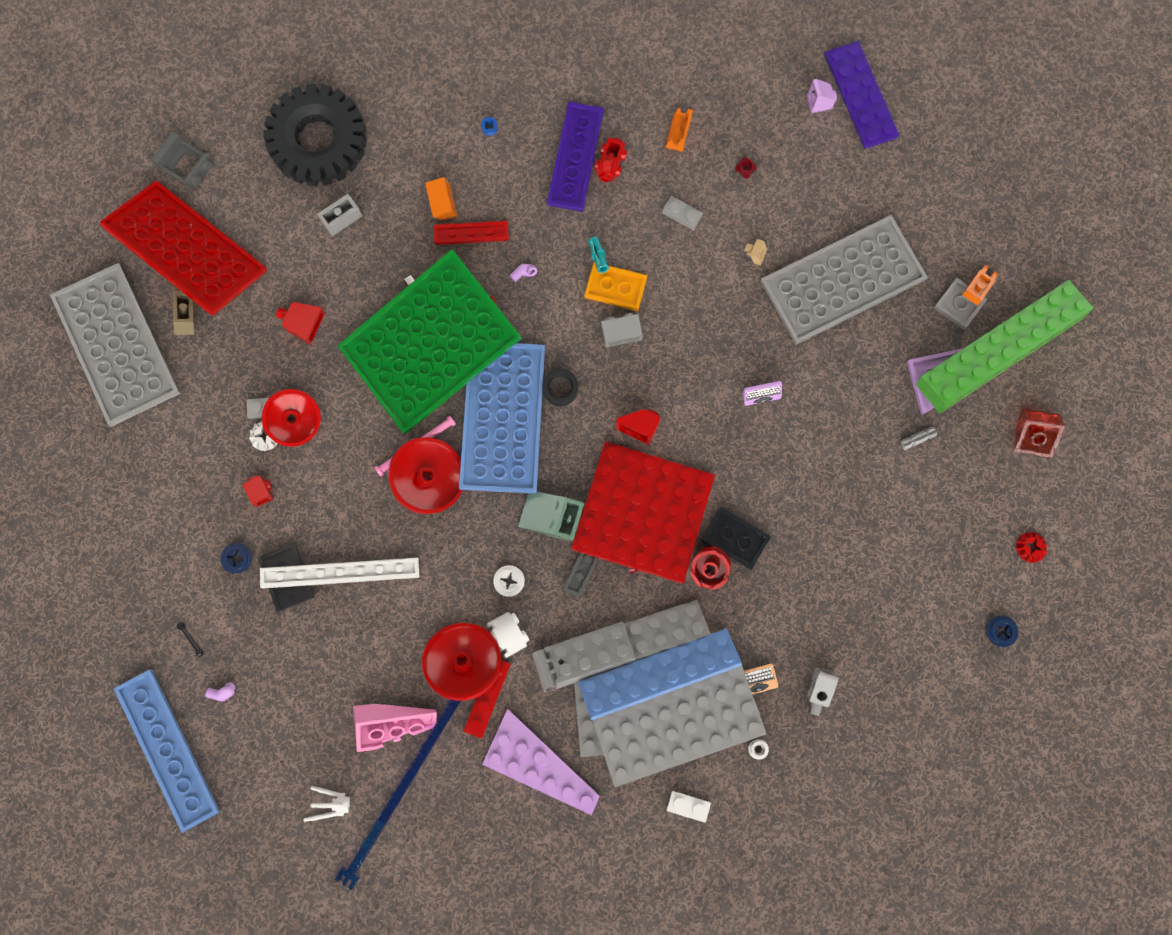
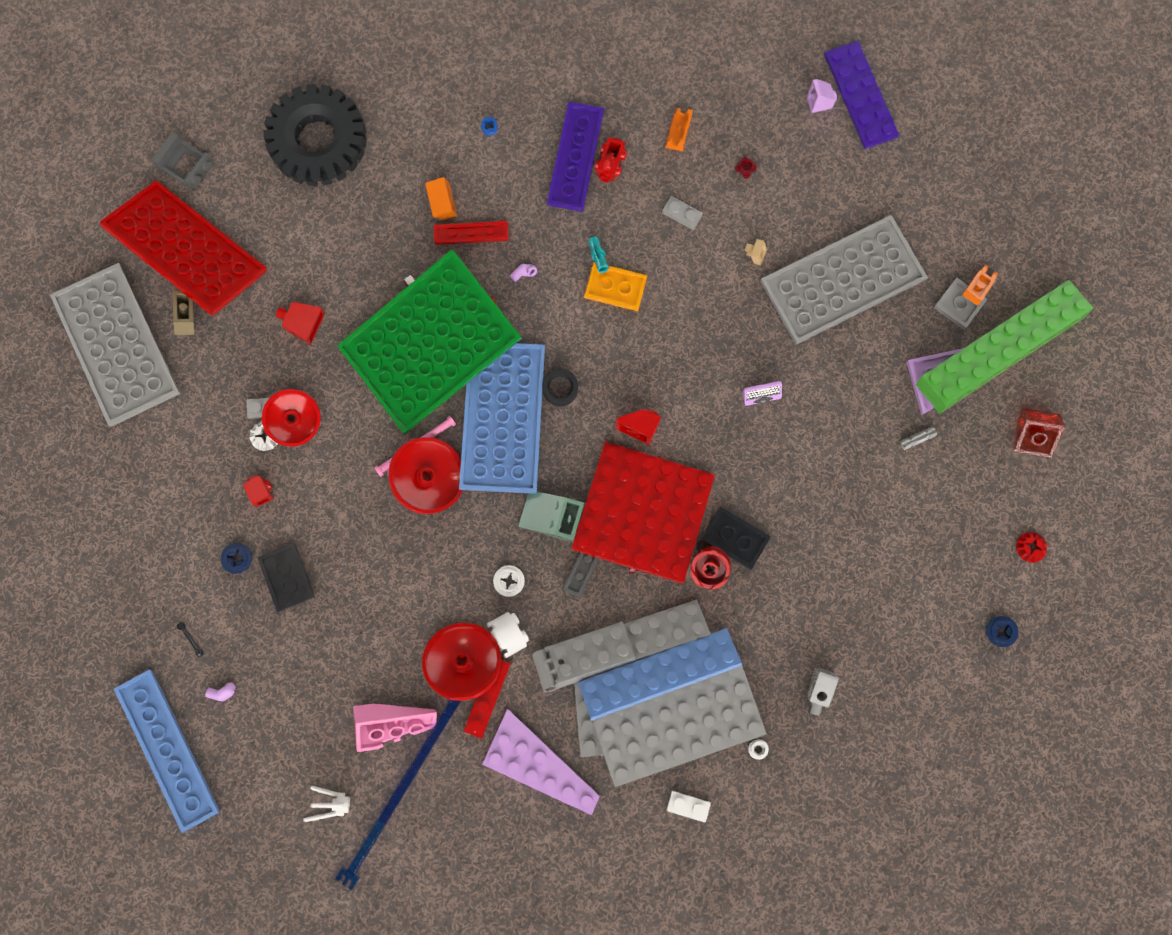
white tile [260,558,419,589] -> none
light grey brick [317,194,362,236] -> none
light grey brick [601,313,643,348] -> none
slope [744,663,778,694] -> none

